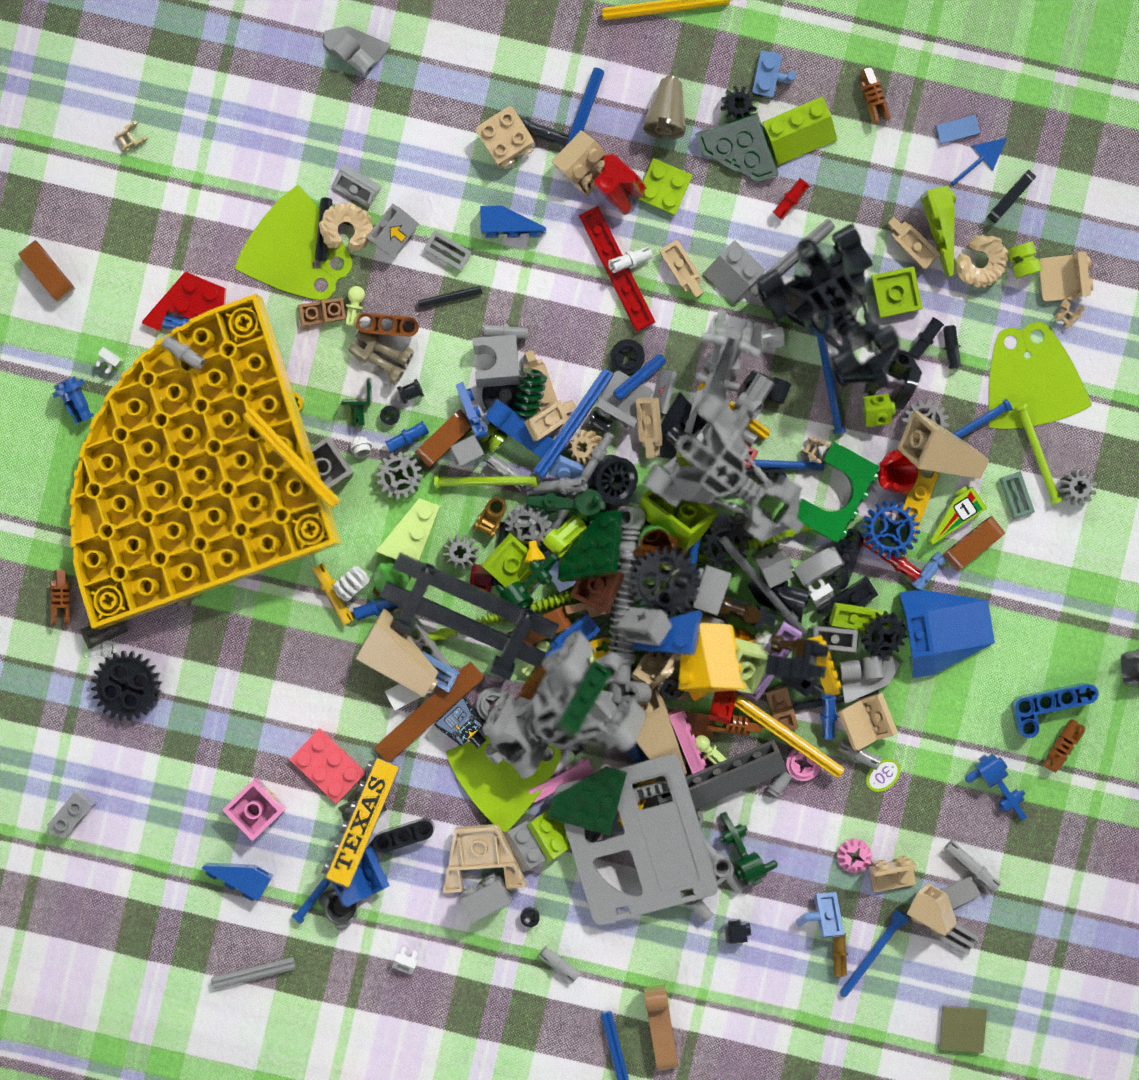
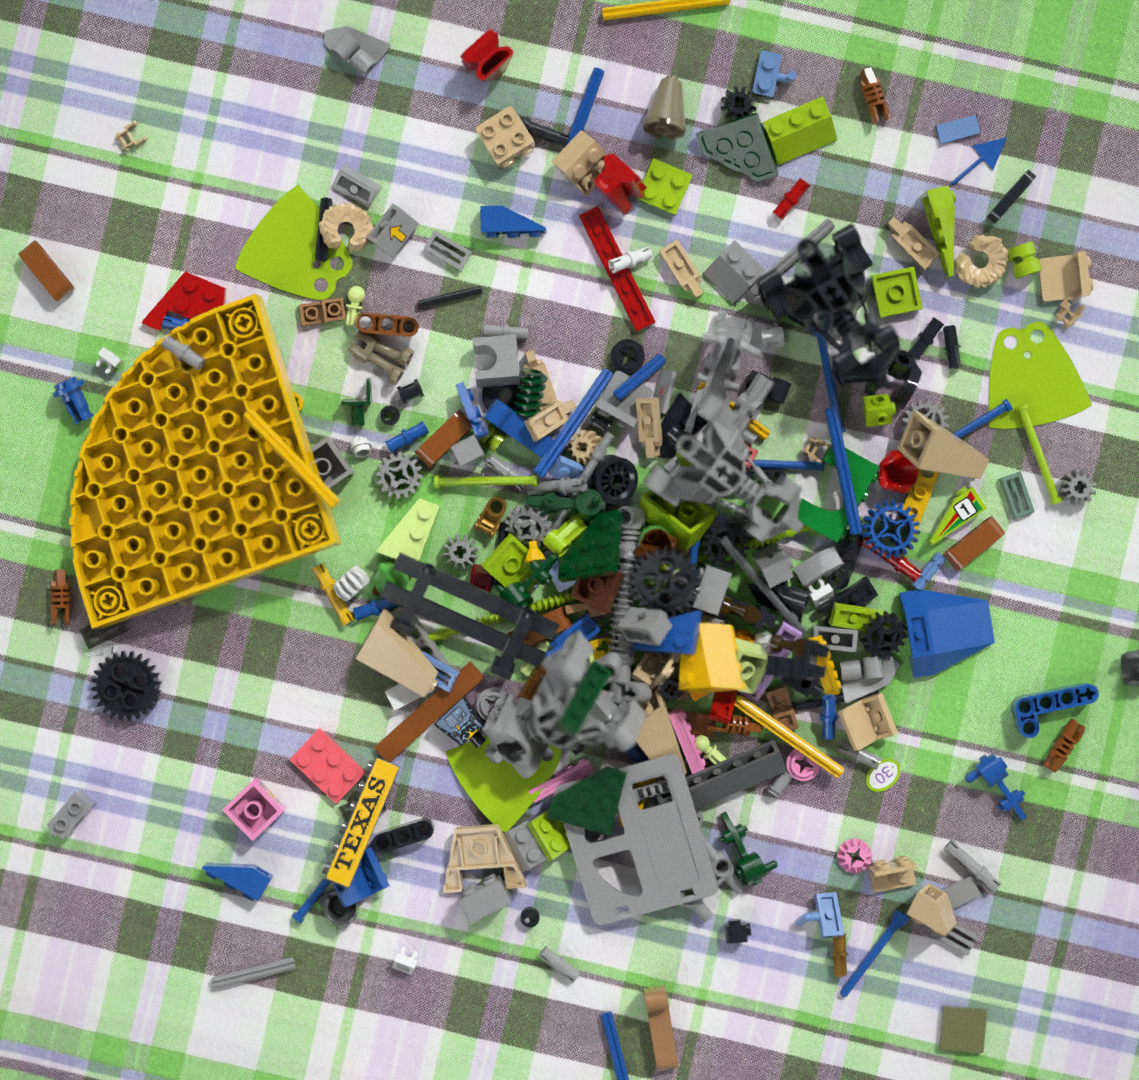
none -> red piece [460,29,514,81]
none -> blue axle [825,407,862,535]

